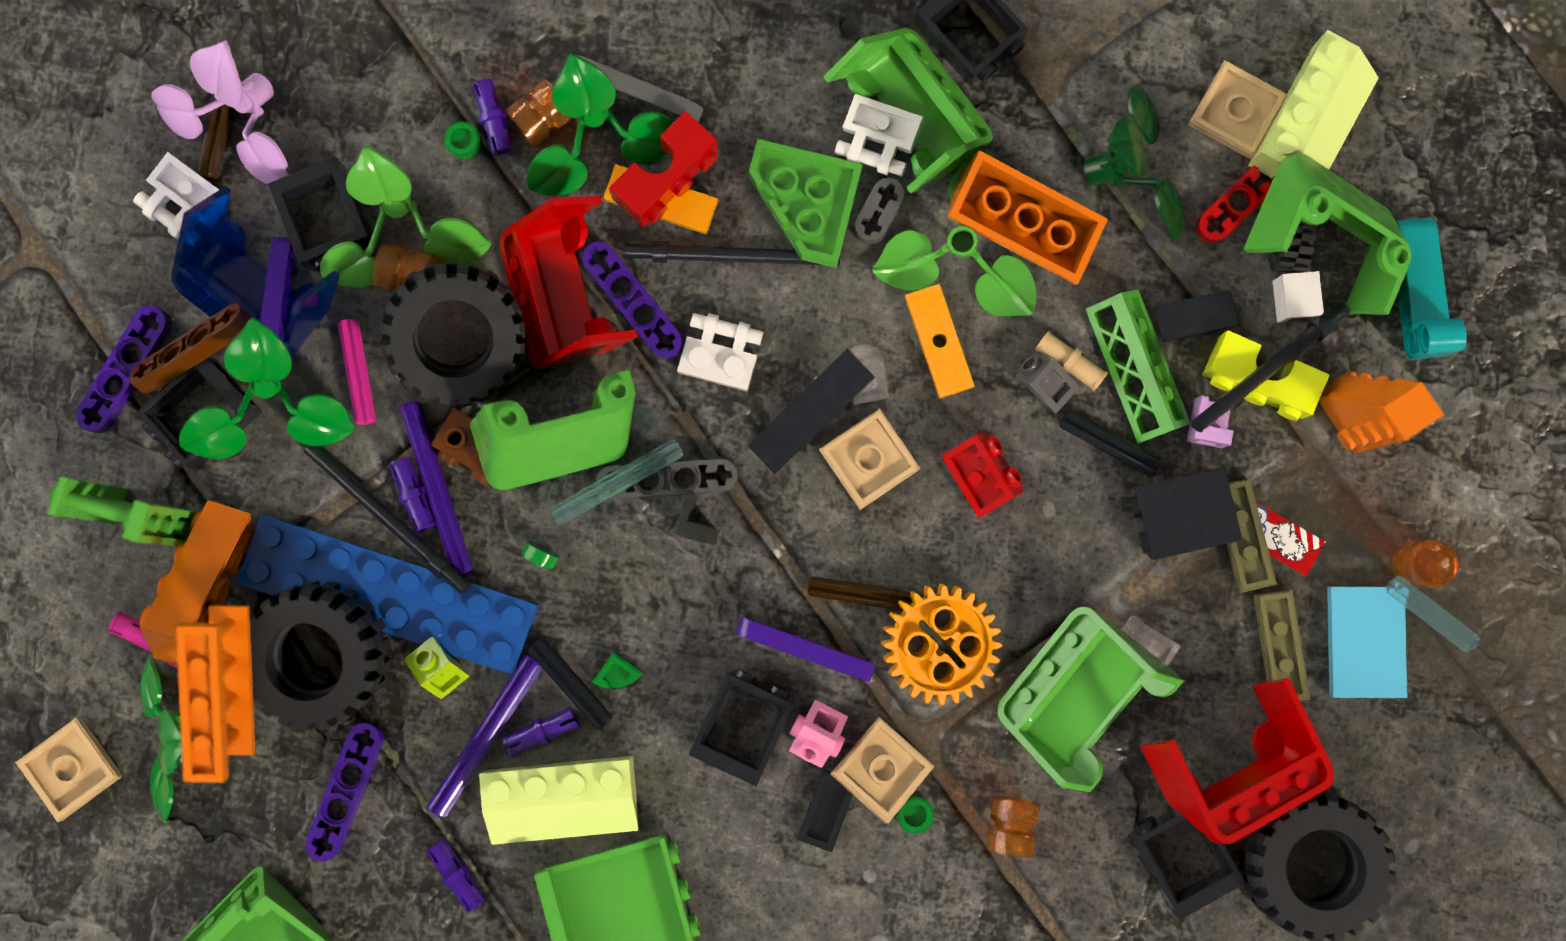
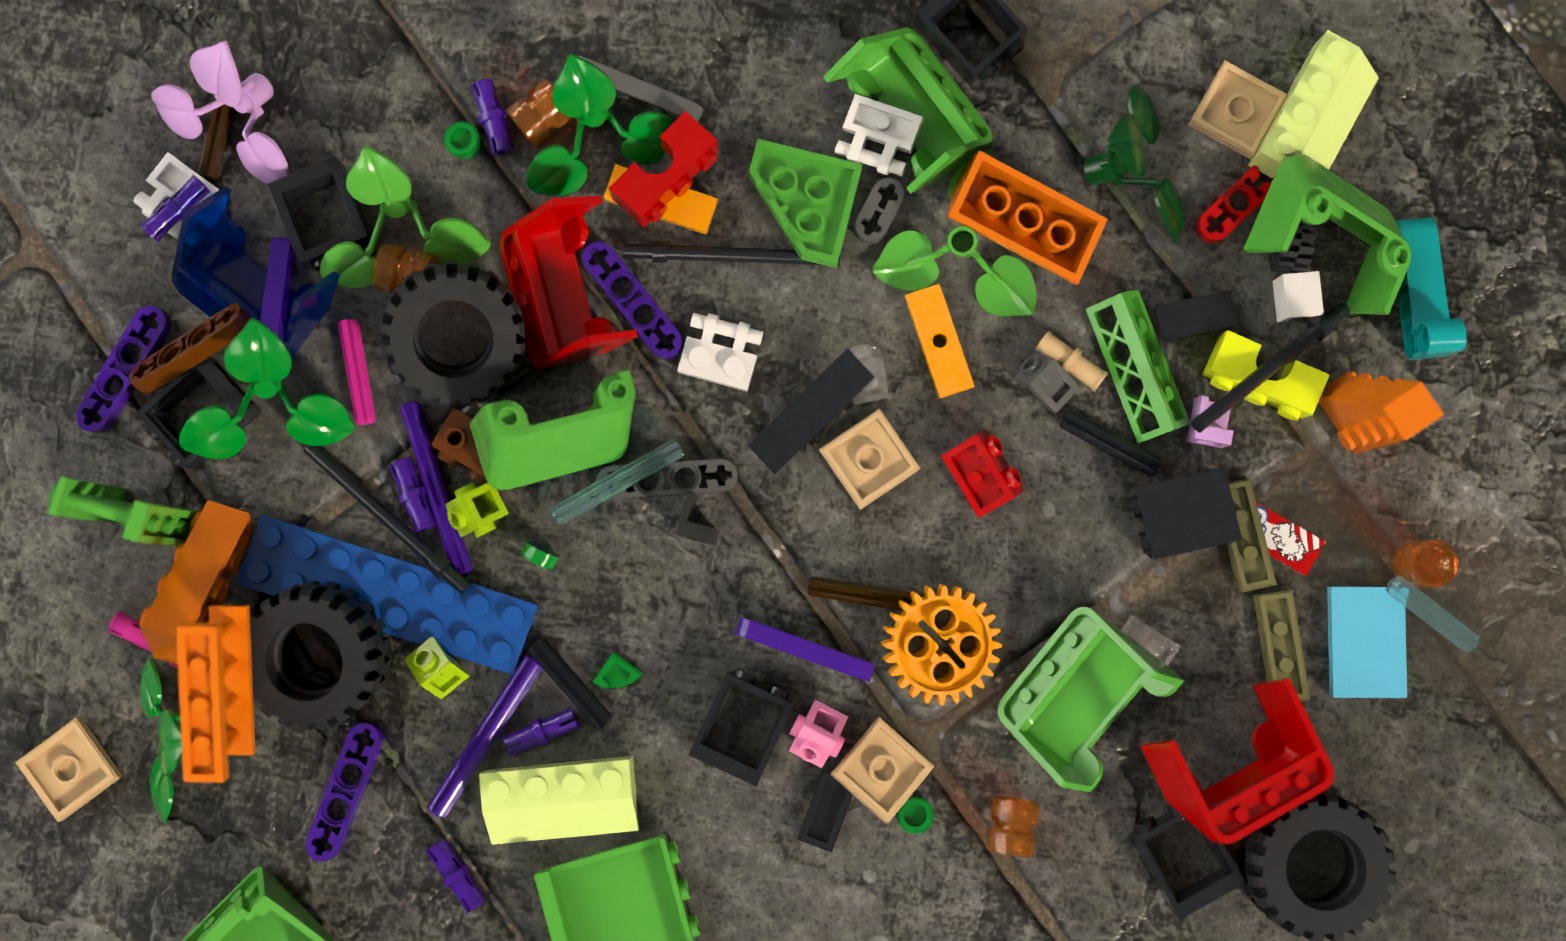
none -> dark purple pin [140,174,211,242]
none -> lime brick [445,482,509,538]

